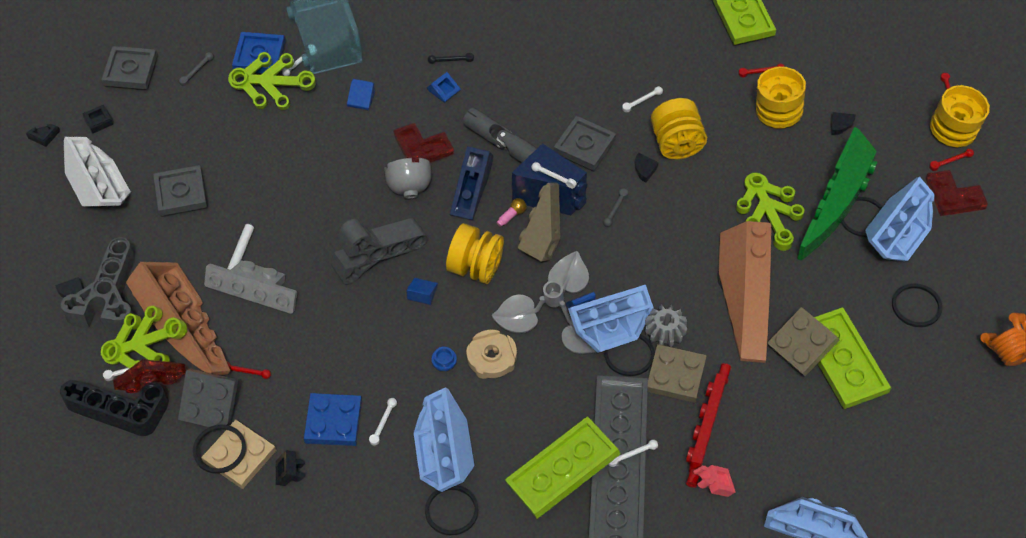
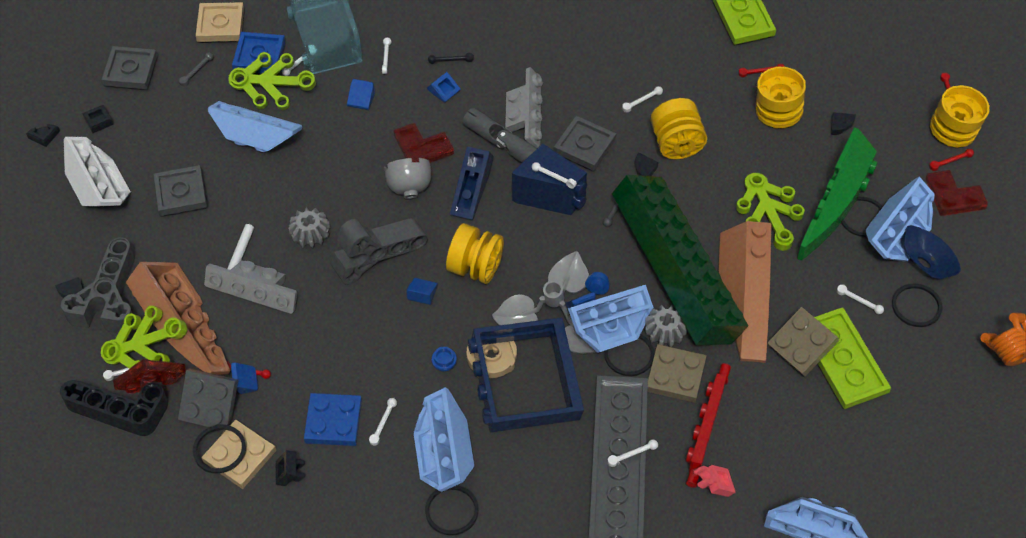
piece [496,198,527,227] -> none
lime plate [505,416,621,519] -> none
dark tan slope [518,183,560,262] -> none
none -> tan plate [196,2,244,42]
none -> light blue wedge [208,101,302,152]
none -> blue slope [231,363,258,394]
none -> light grey gear [289,207,330,248]
none -> white hinge [382,37,391,74]
none -> dark blue window [468,318,584,432]
none -> light grey bracket [505,67,543,148]
none -> blue plate [585,272,610,295]
none -> dark green brick [612,175,749,345]
none -> white hinge [837,285,884,314]
none -> dark blue piece [904,225,961,279]

